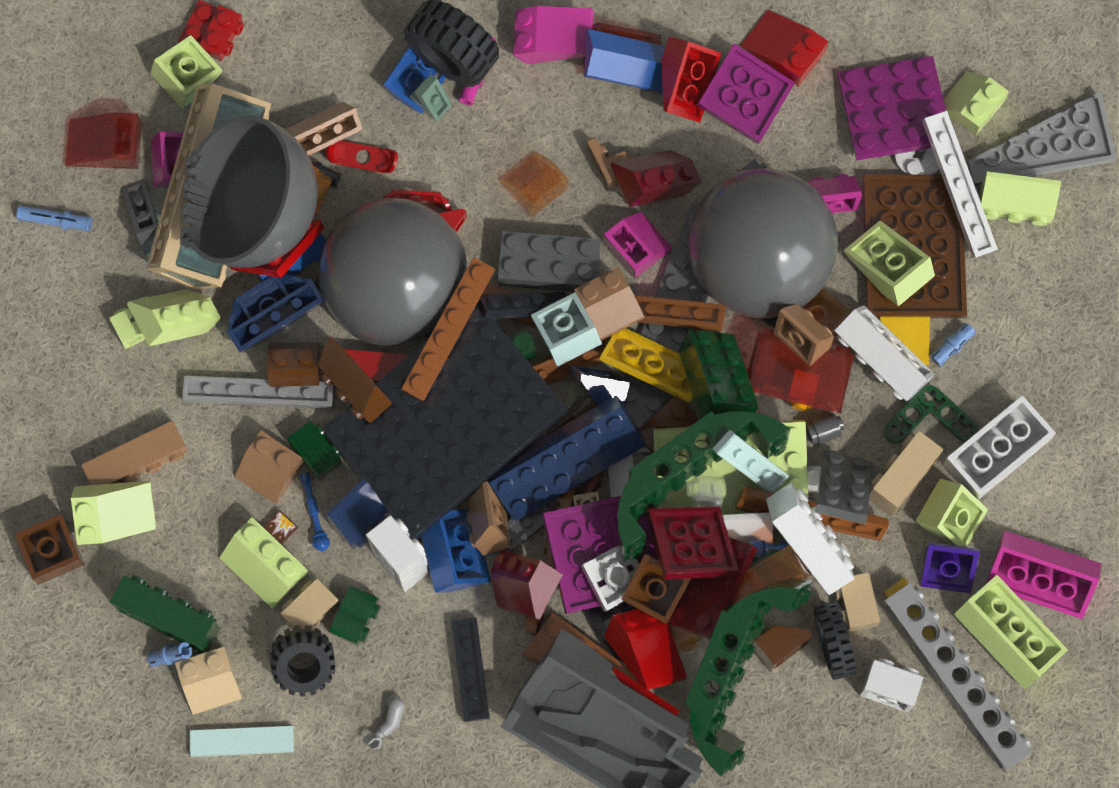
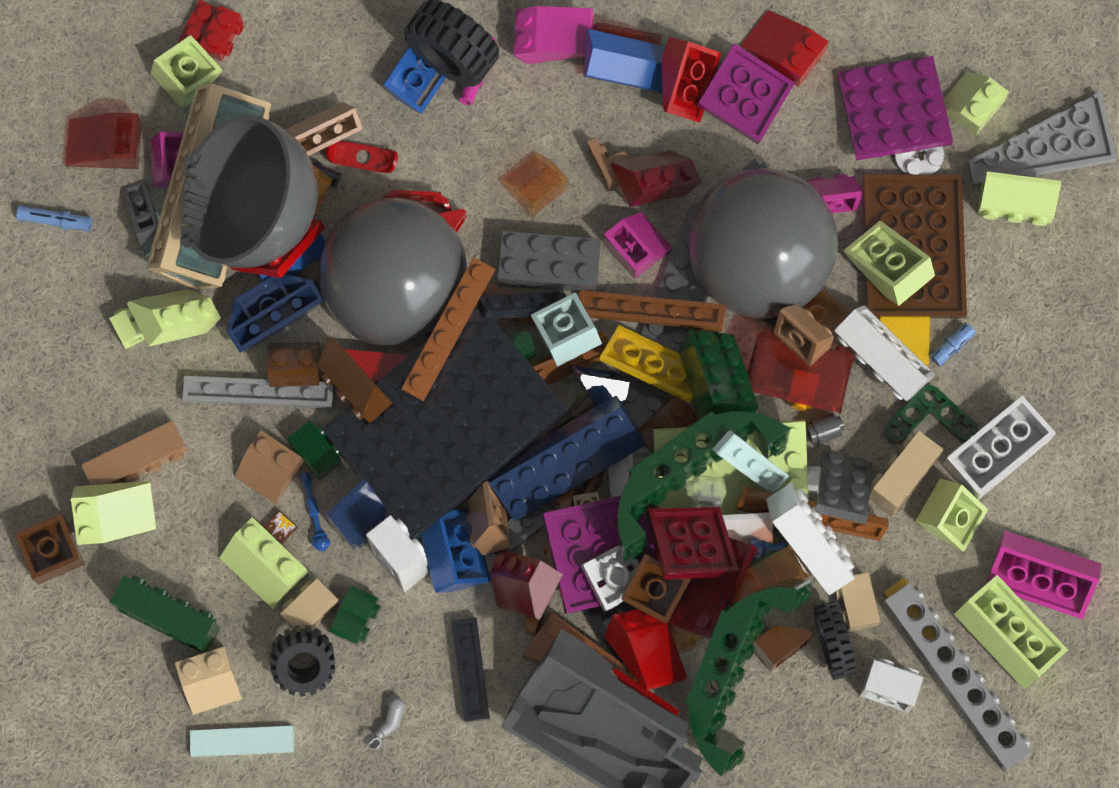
medium blue pin [147,642,192,667] -> none
sand green slope [410,74,452,122] -> none
slope [574,266,645,341] -> none
dark purple slope [921,542,980,594] -> none
white plate [922,111,998,259] -> none

